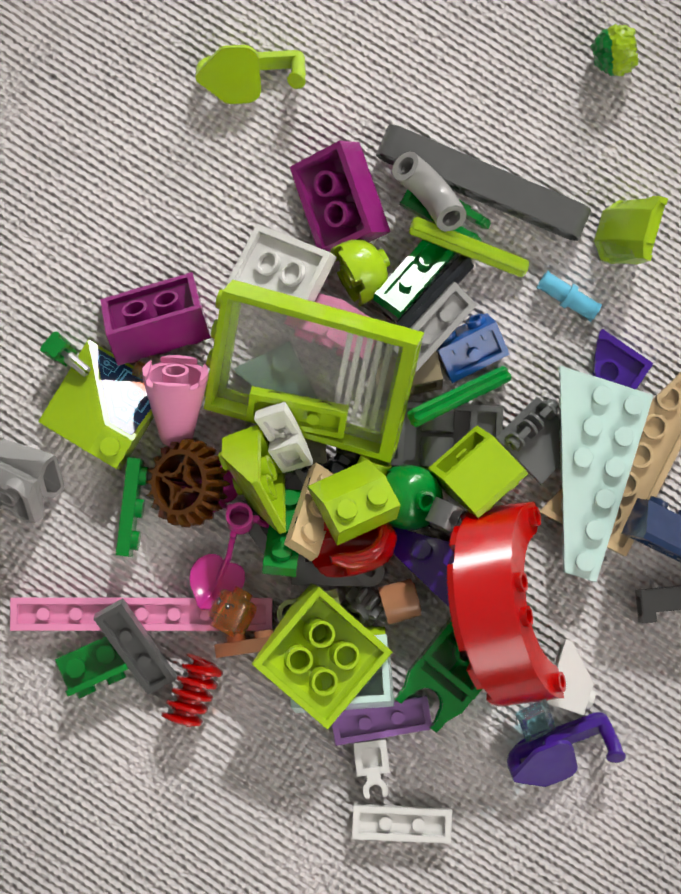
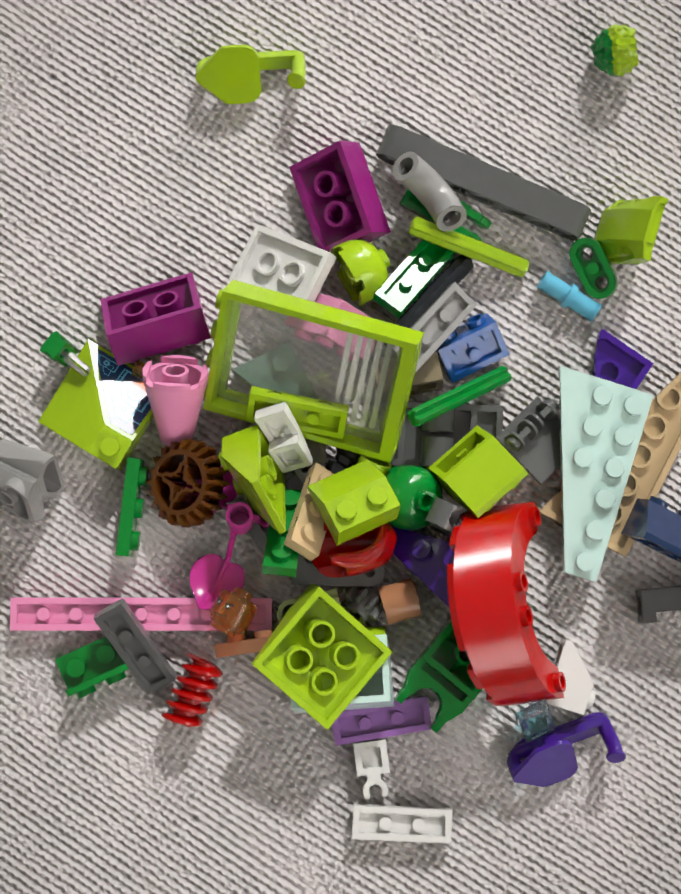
none -> green plate [569,238,618,299]

